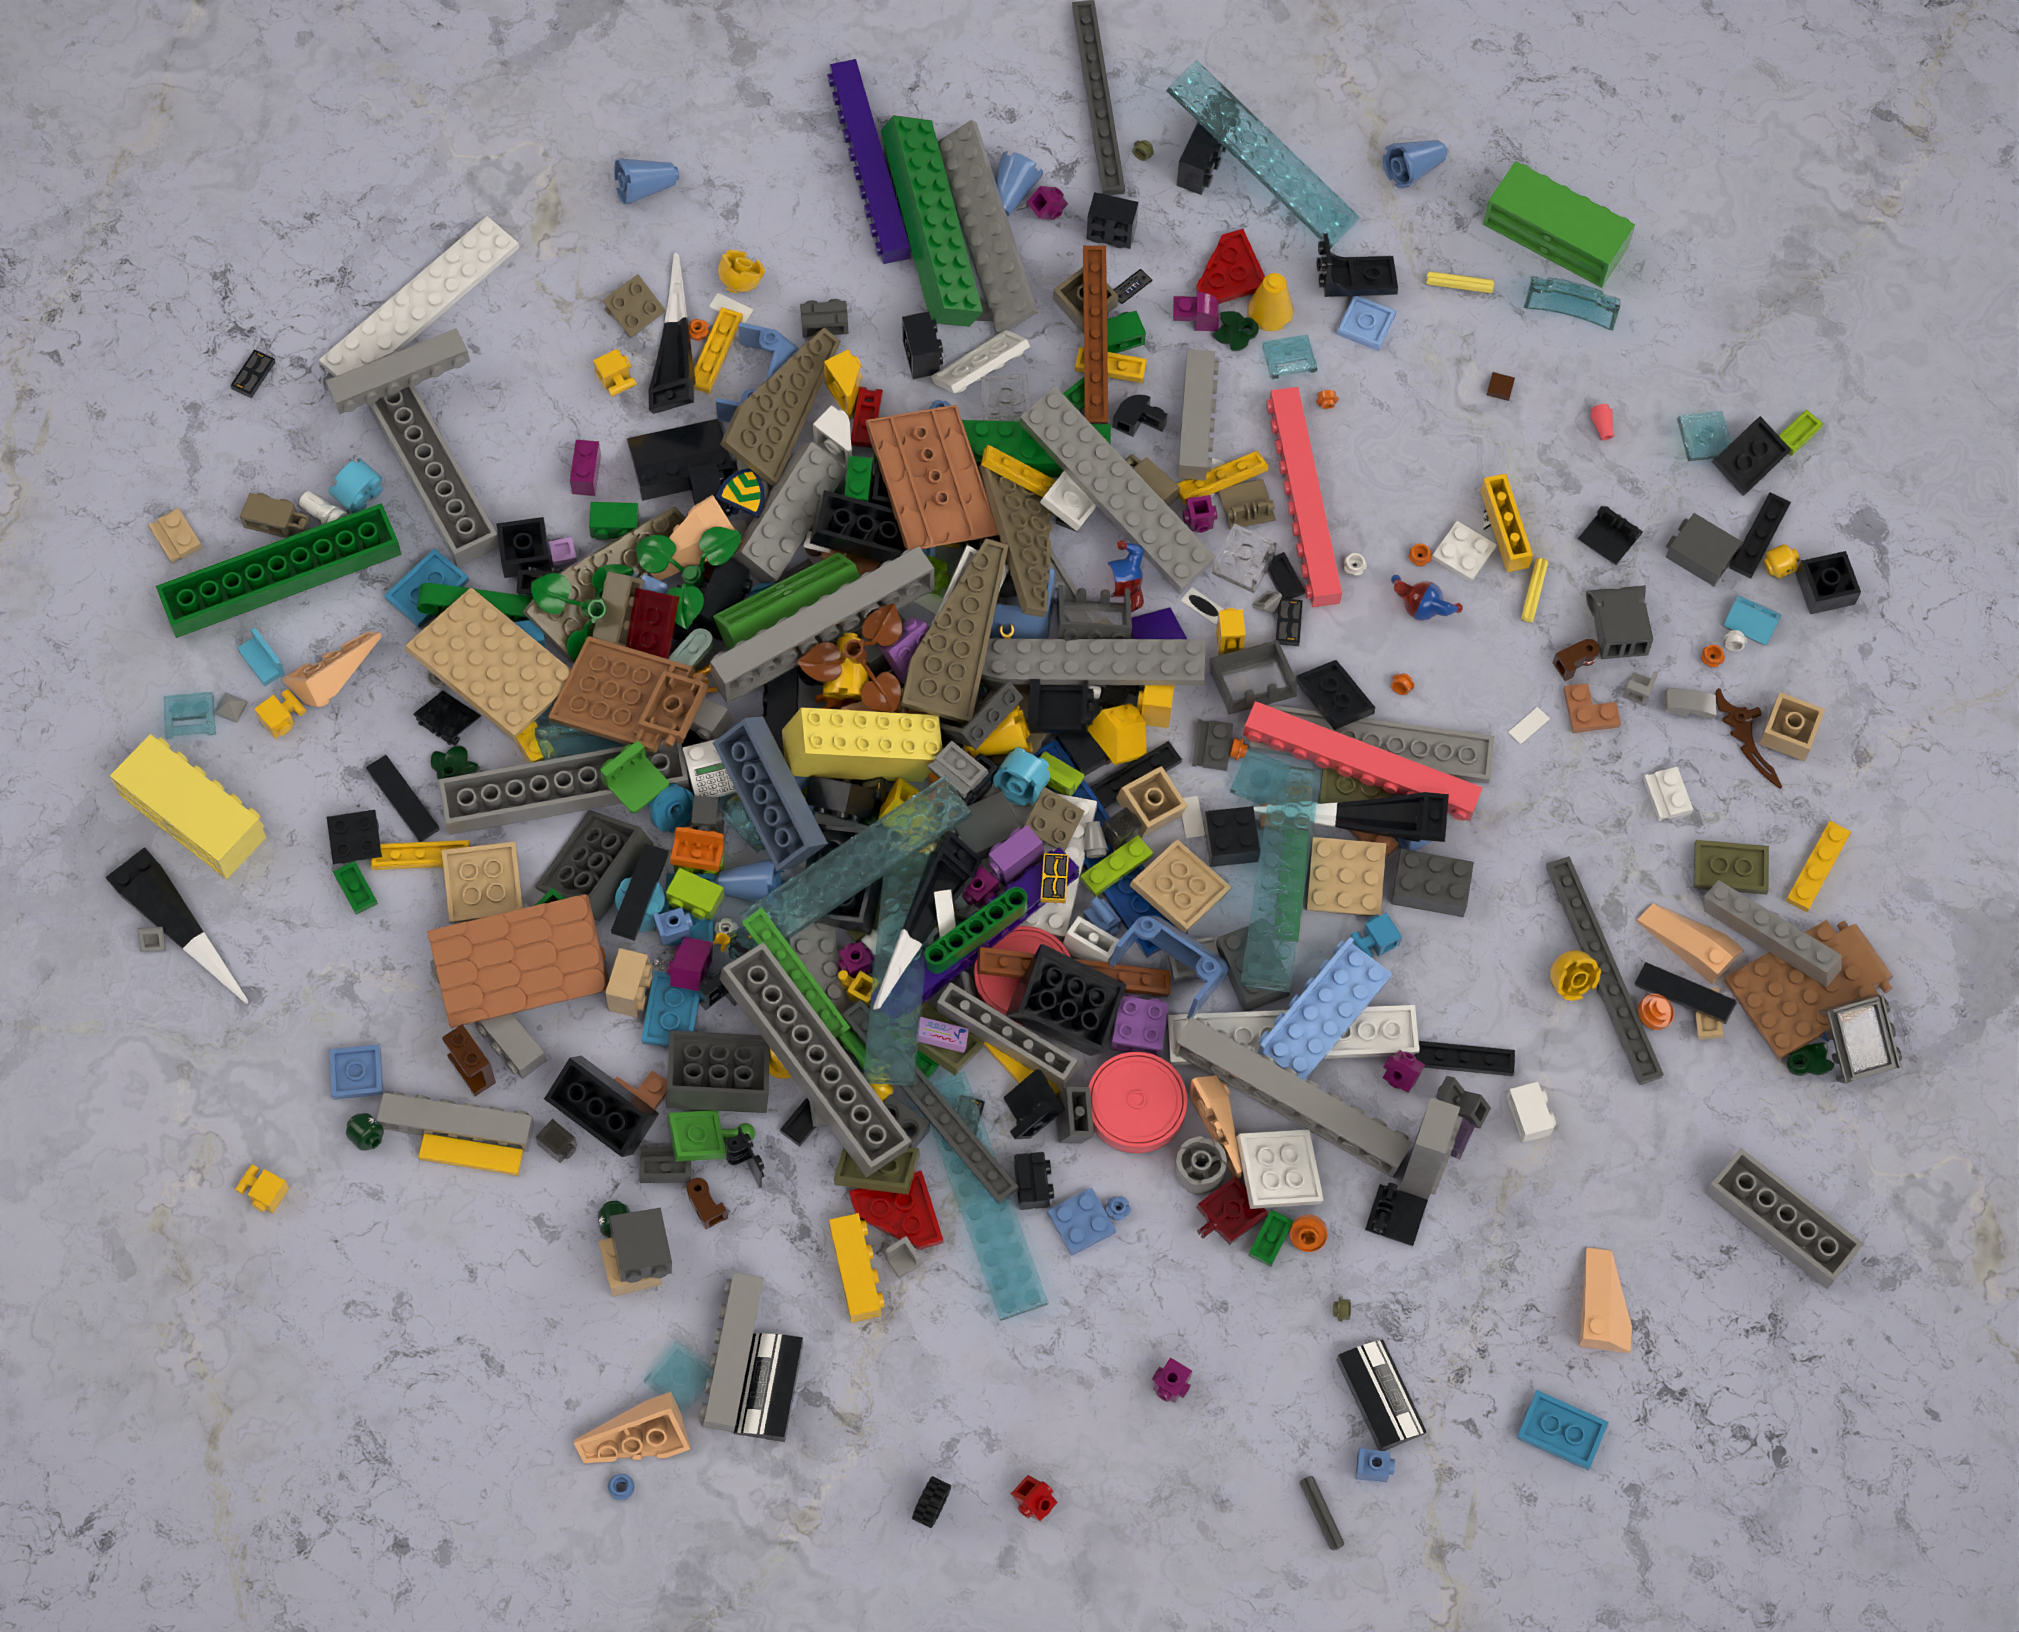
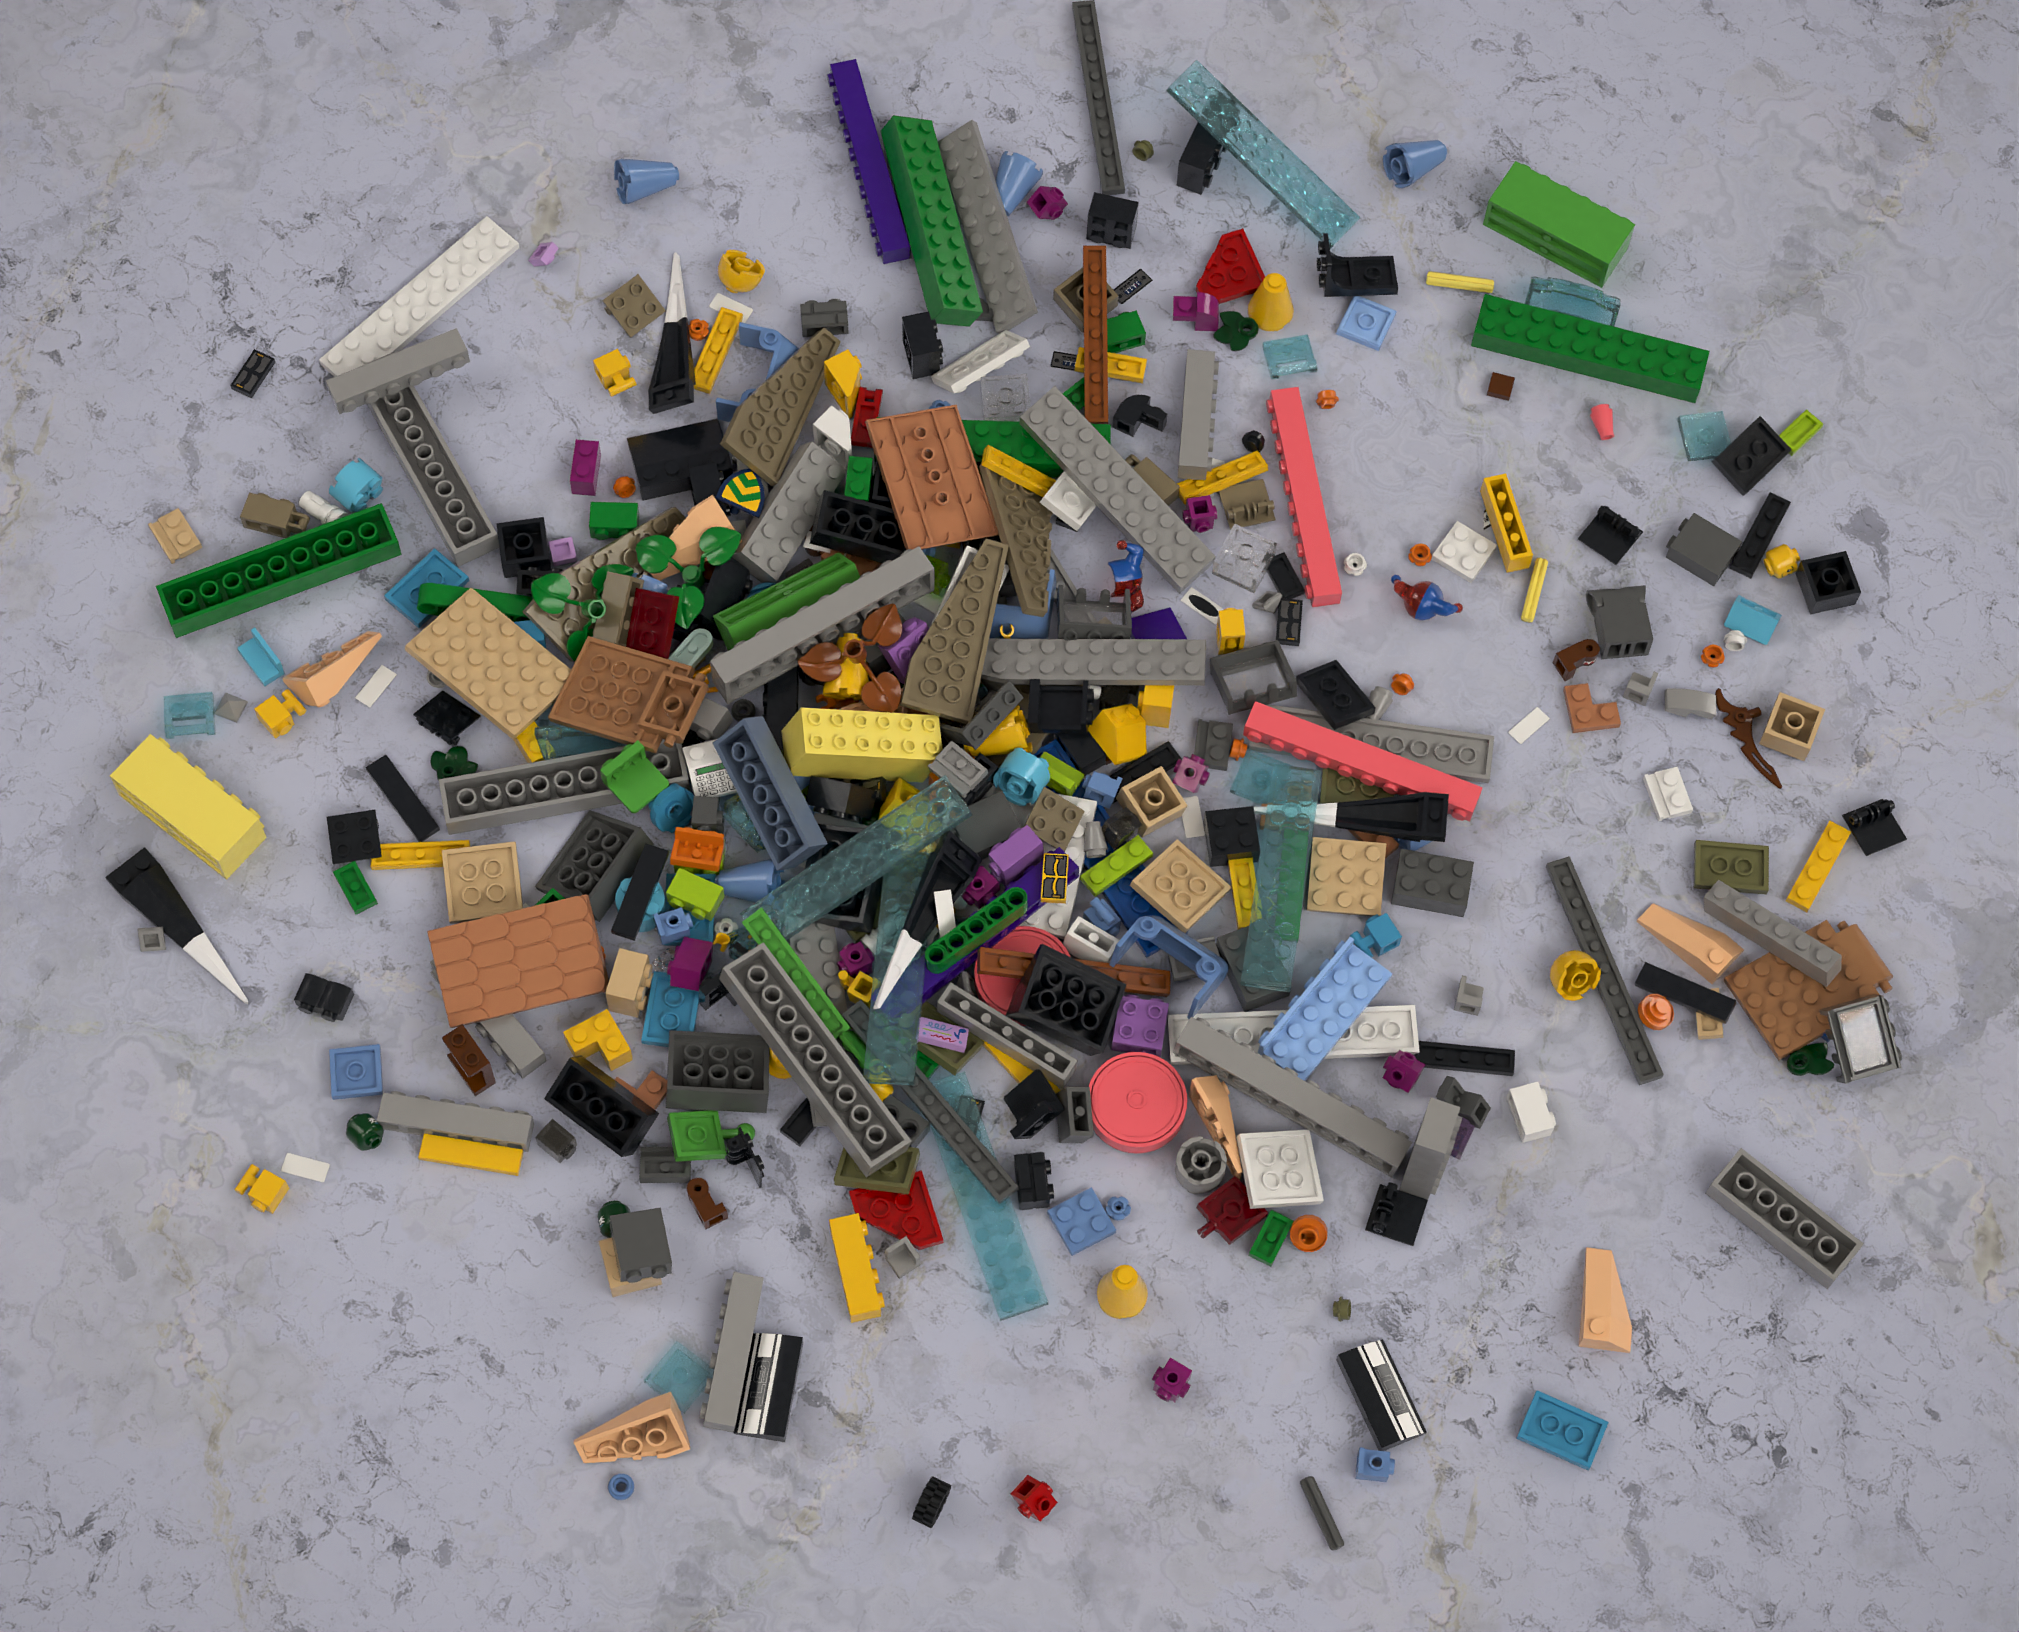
none -> white sticker [281,1153,330,1182]
none -> black brick [294,973,354,1022]
none -> white sticker [355,665,397,707]
none -> lavender plate [528,242,559,267]
none -> yellow brick [563,1009,633,1071]
none -> orange plate [613,476,636,498]
none -> dark grey plate [731,699,756,722]
none -> sticker [1051,351,1077,371]
none -> medium blue brick [1082,771,1122,809]
none -> yellow cone [1097,1265,1148,1319]
none -> magenta brick [1173,754,1210,793]
none -> yellow plate [1228,857,1262,930]
none -> black plate [1242,430,1265,452]
none -> light grey cone [1365,686,1393,720]
none -> light grey panel [1454,975,1484,1016]
none -> green brick [1471,294,1710,403]
none -> black hinge [1842,799,1907,856]

